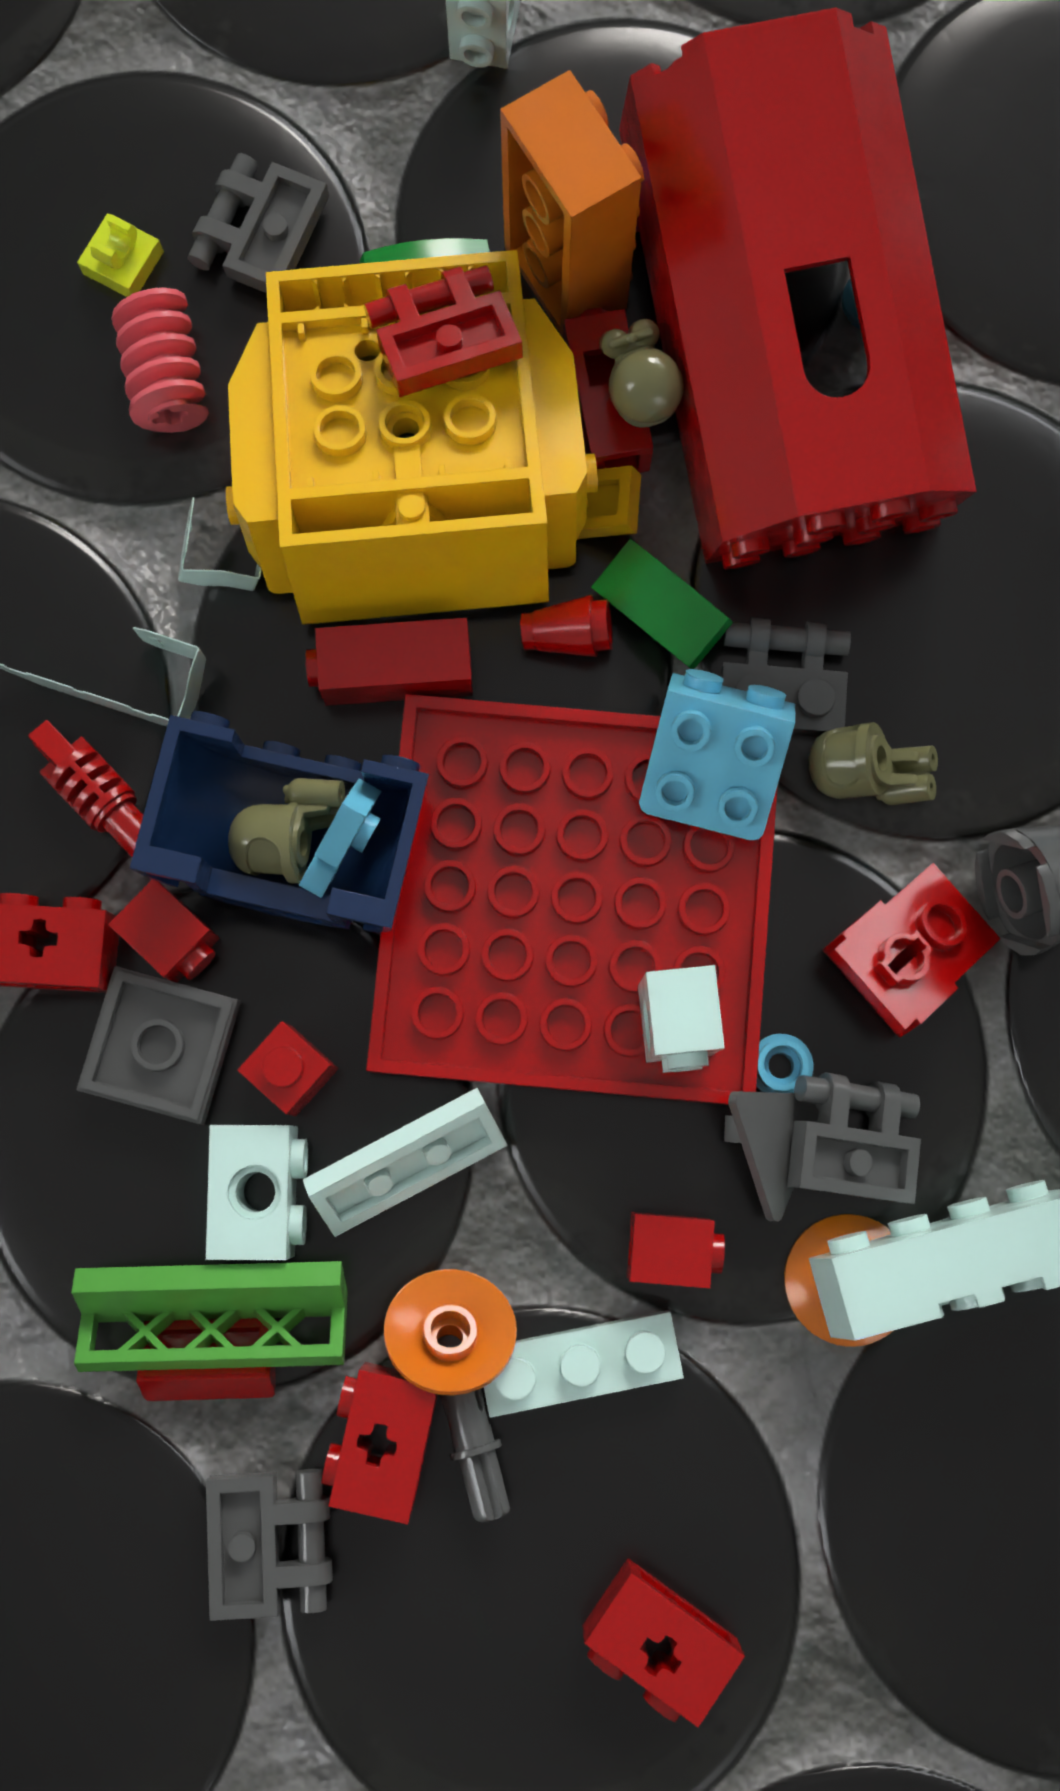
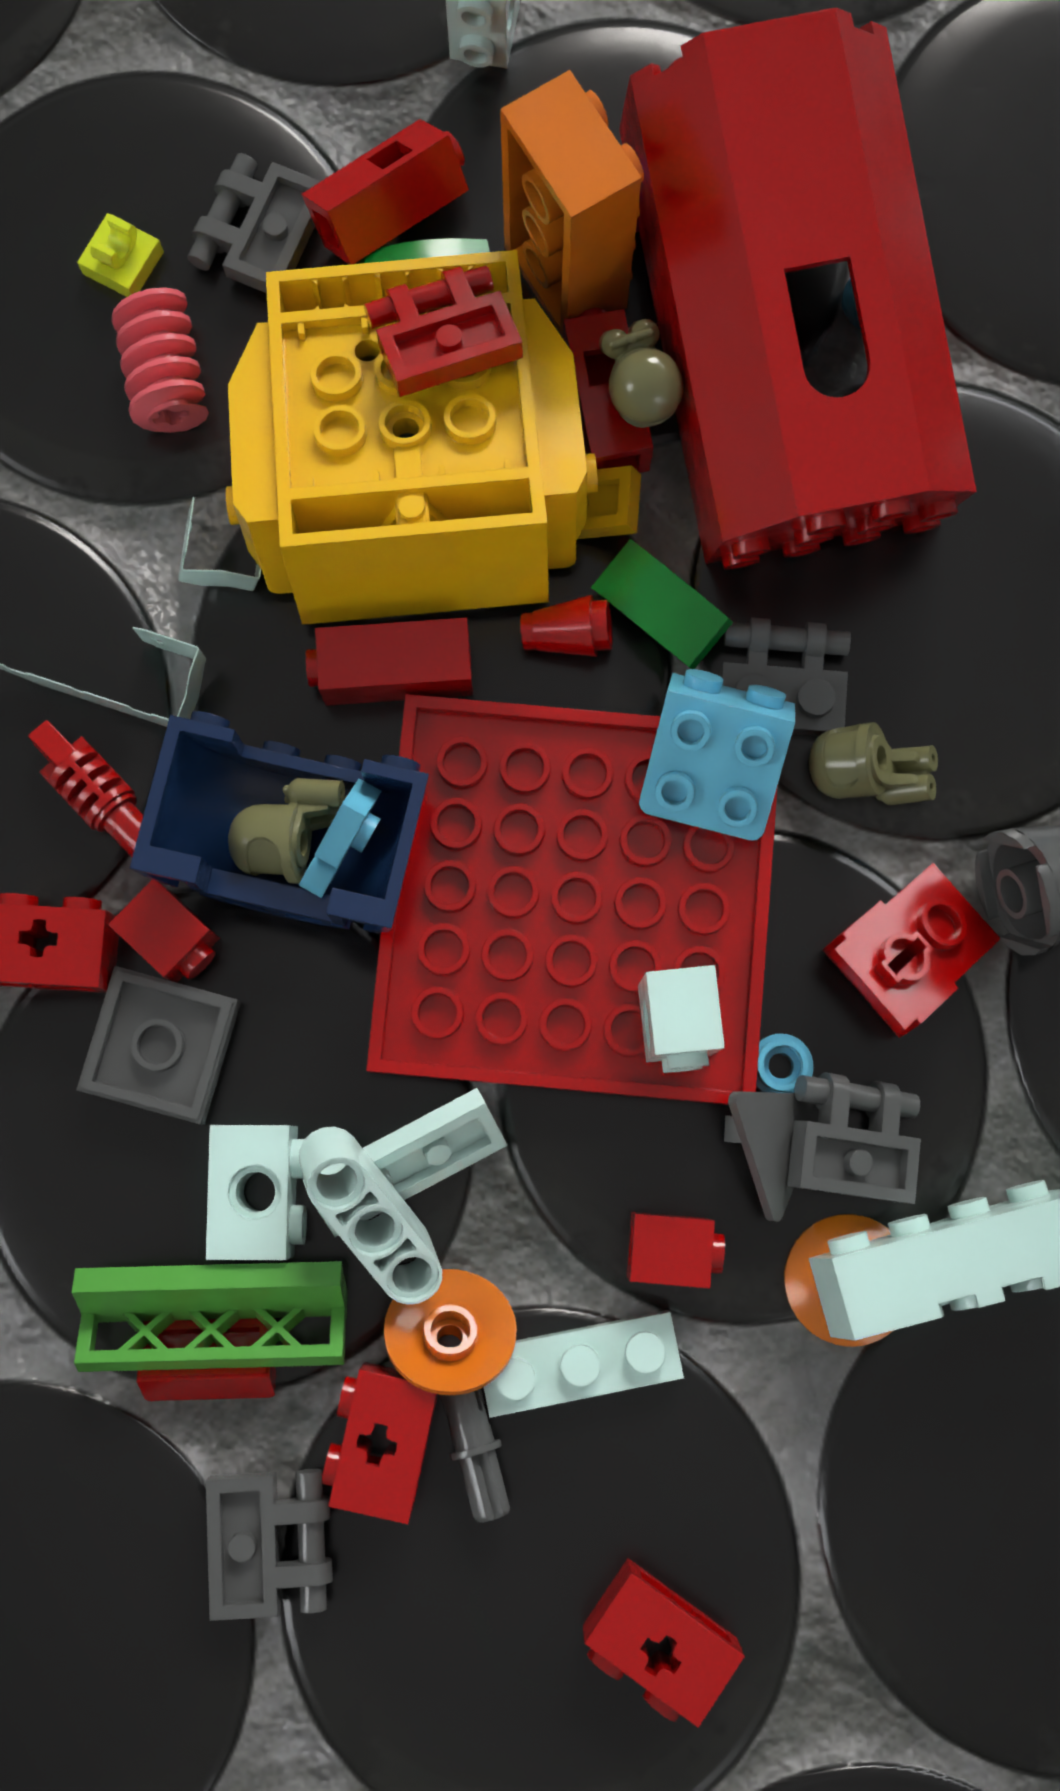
red brick [237,1021,339,1116] -> none
none -> light aqua beam [299,1127,442,1305]
none -> red brick [301,119,469,265]

